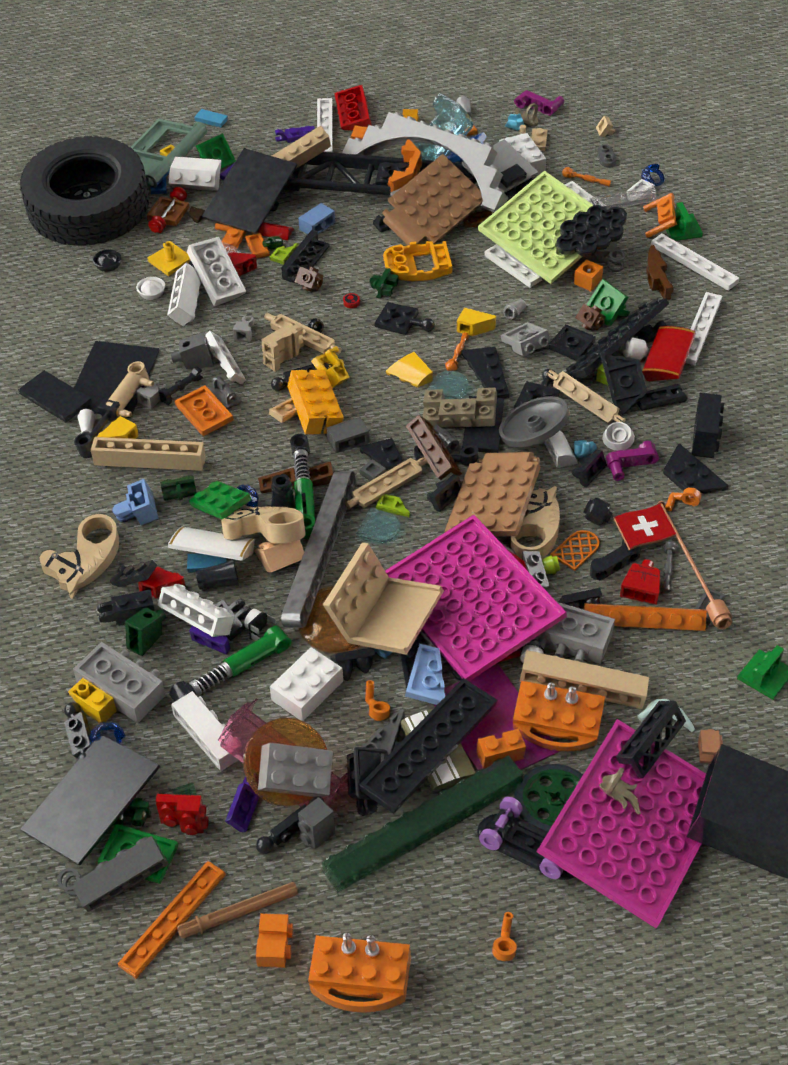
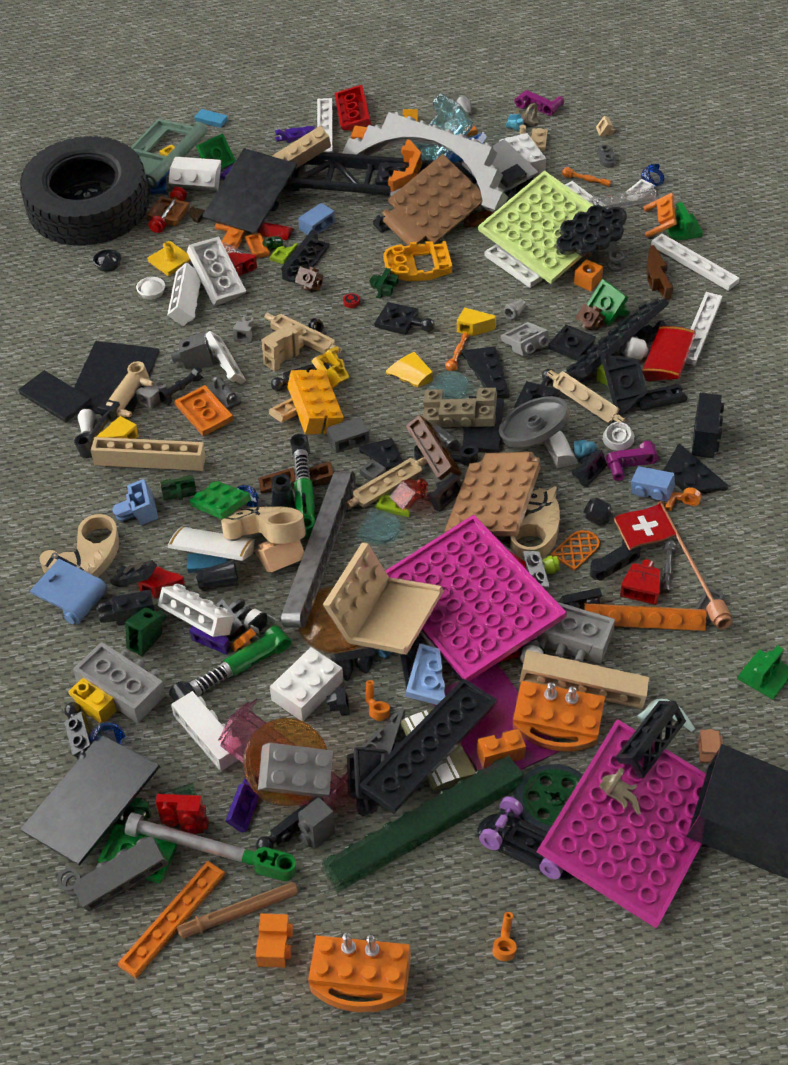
none -> medium blue door [30,559,108,624]
none -> piece [125,813,296,881]
none -> orange plate [230,628,256,651]
none -> black tile [326,686,350,716]
none -> clear red brick [390,478,428,510]
none -> medium blue piece [631,466,675,502]

